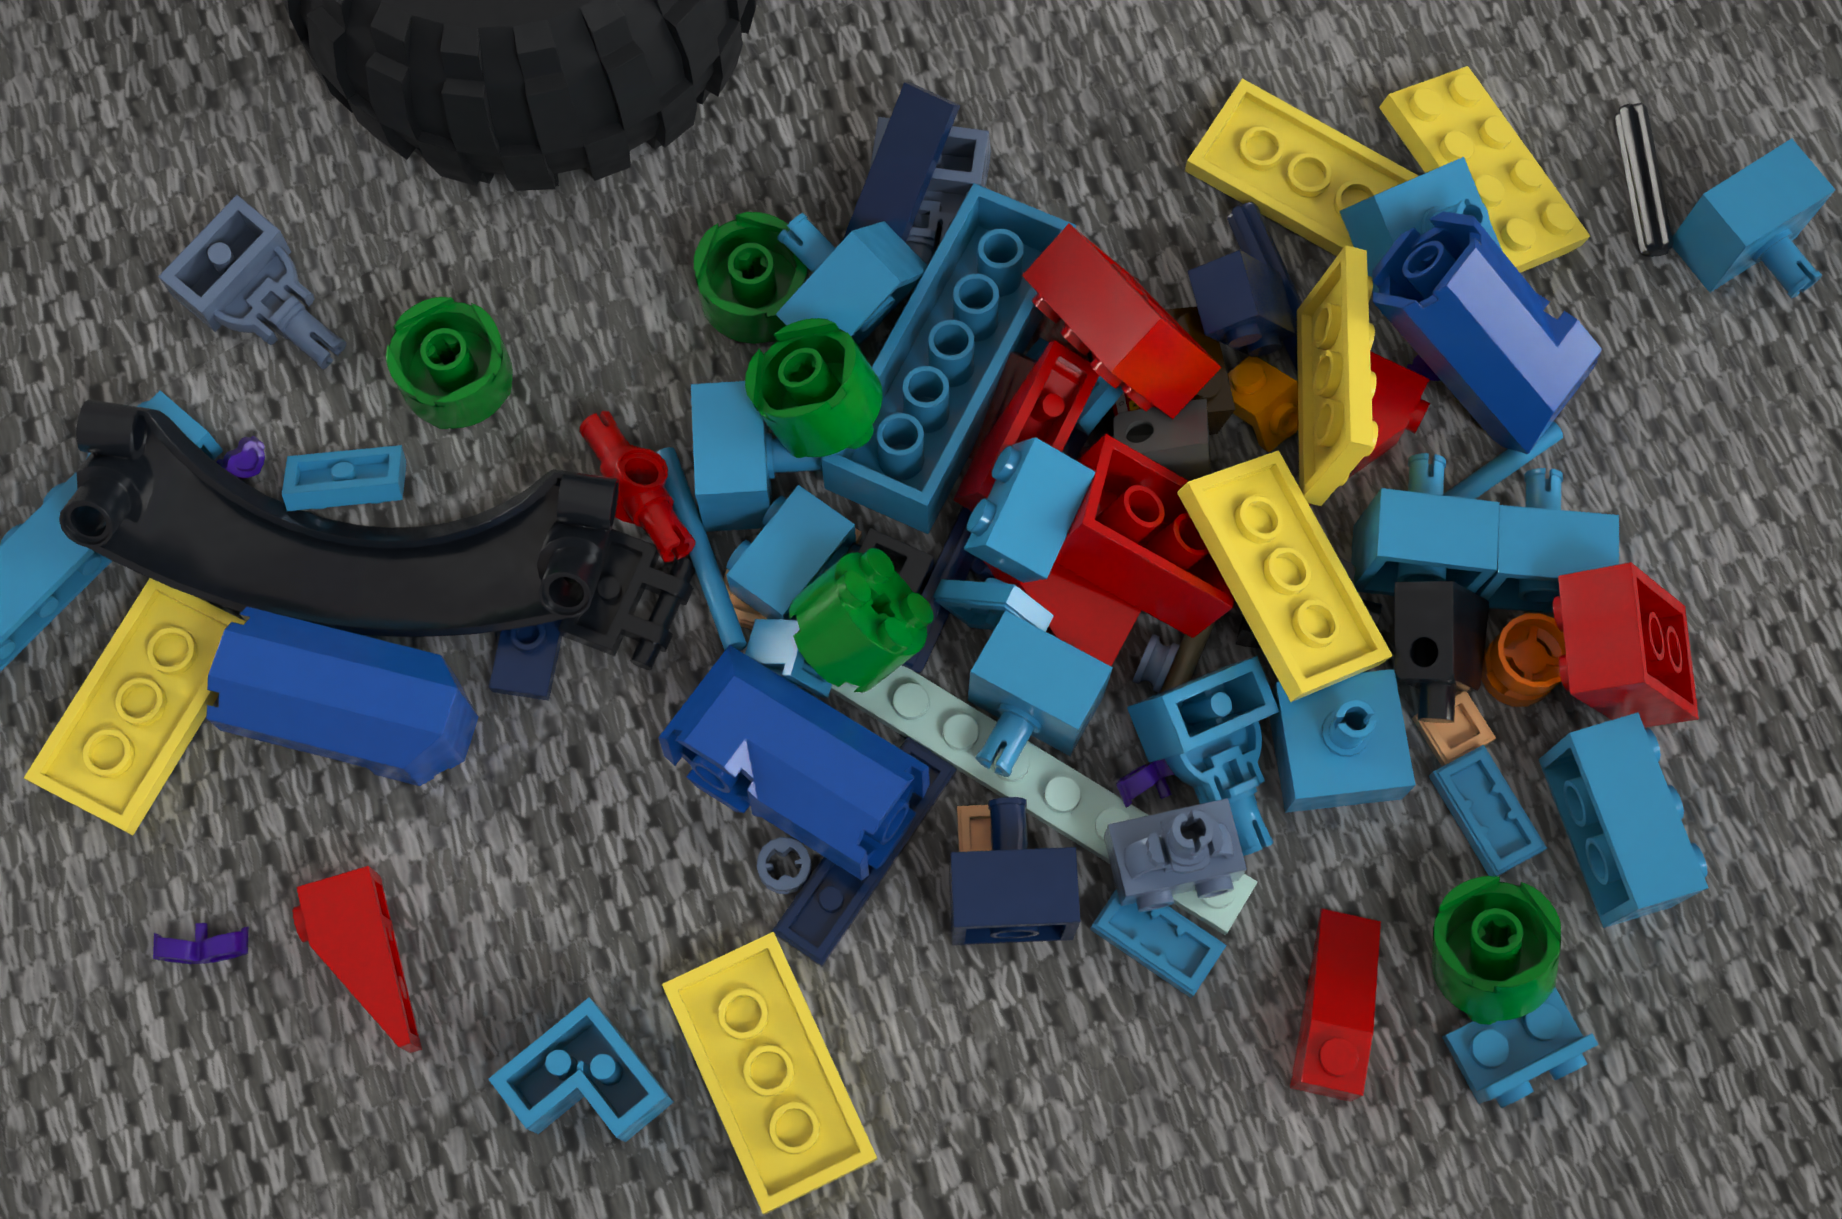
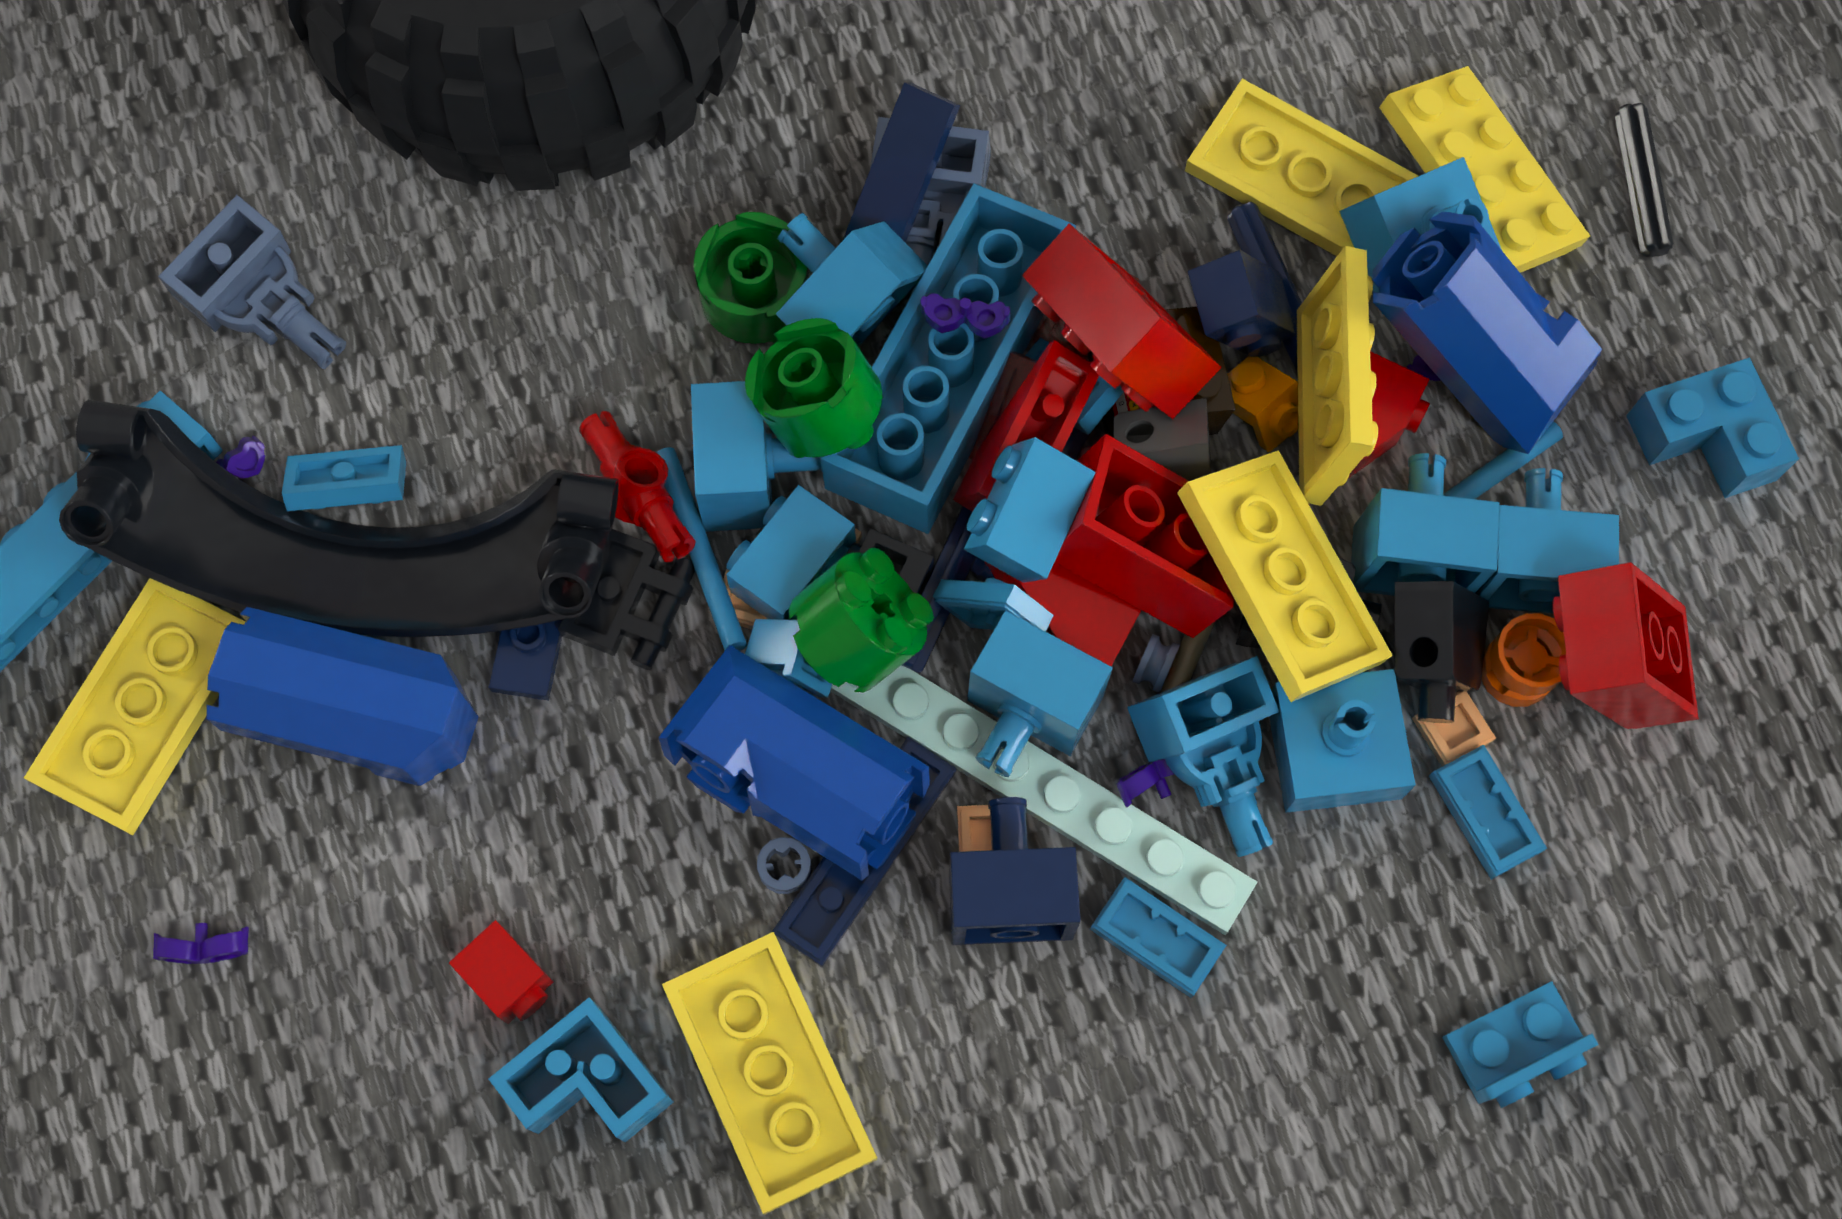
red slope [293,866,422,1053] -> none
green brick [385,297,513,429] -> none
sand blue brick [1103,798,1247,912] -> none
red slope [1290,908,1381,1102] -> none
green brick [1432,876,1561,1025] -> none
dark azure brick [1538,712,1709,928] -> none
dark azure brick [1673,138,1836,299] -> none
none -> red brick [449,920,554,1024]
none -> dark purple piece [920,293,1011,339]
none -> dark azure brick [1626,357,1799,498]

